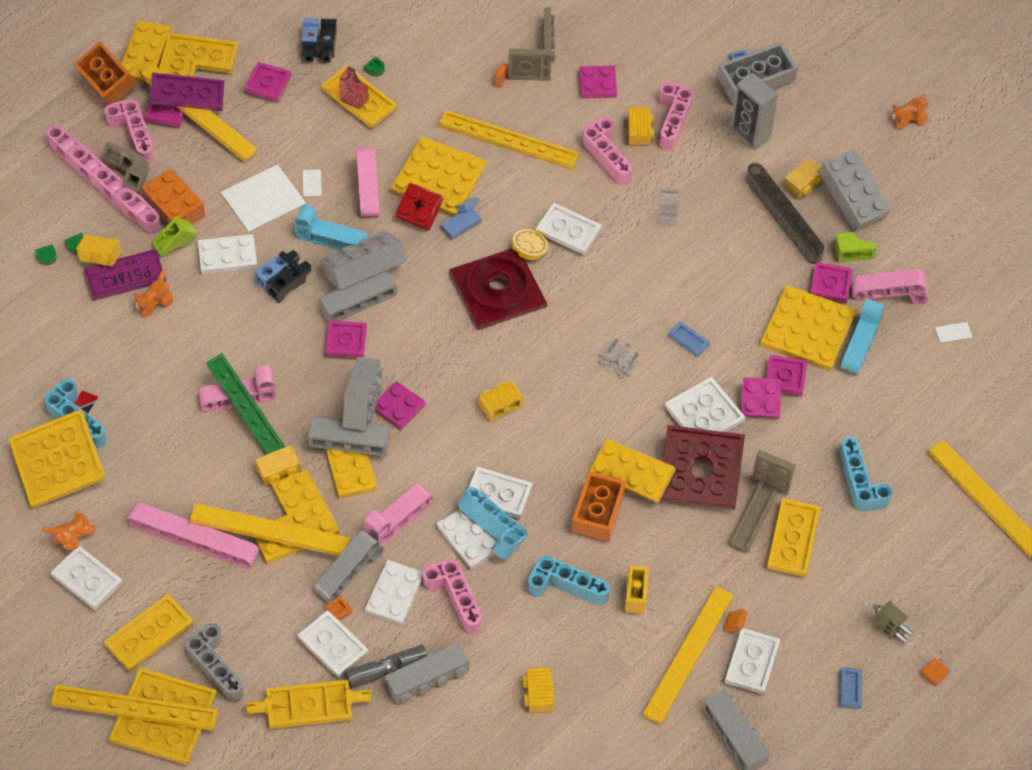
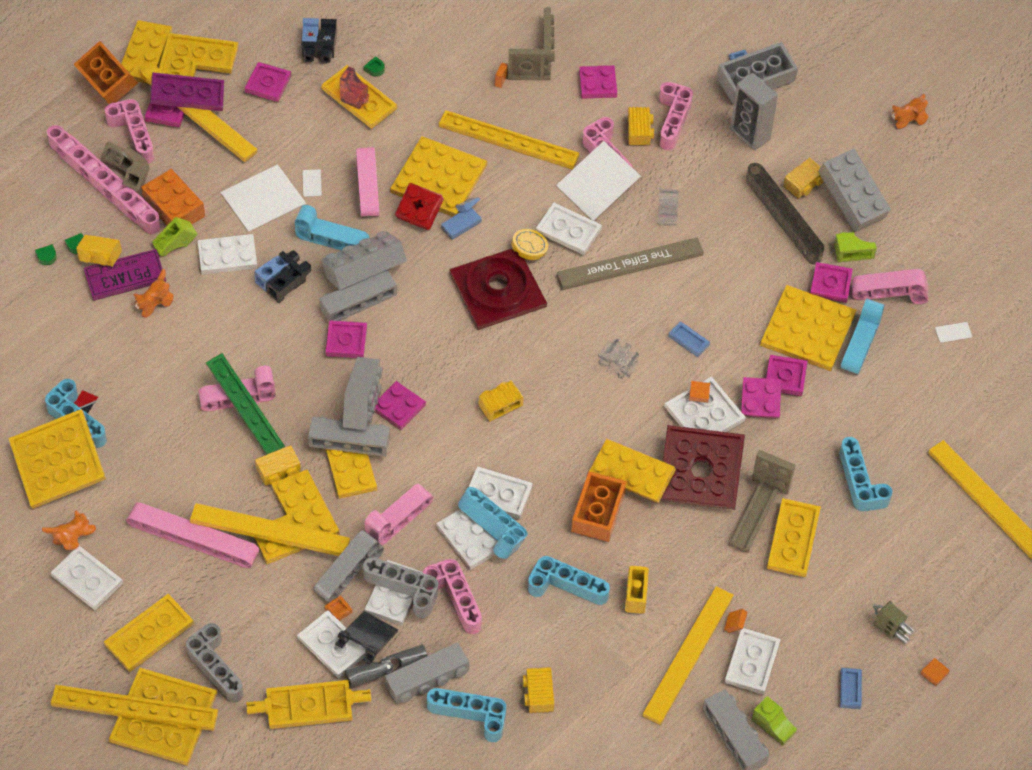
none -> black flag [335,611,398,664]
none -> light grey beam [363,558,438,618]
none -> medium azure beam [427,688,506,742]
none -> white piece [556,141,641,221]
none -> dark tan tile [557,237,704,290]
none -> orange tile [689,381,711,403]
none -> lime arch [752,696,797,746]

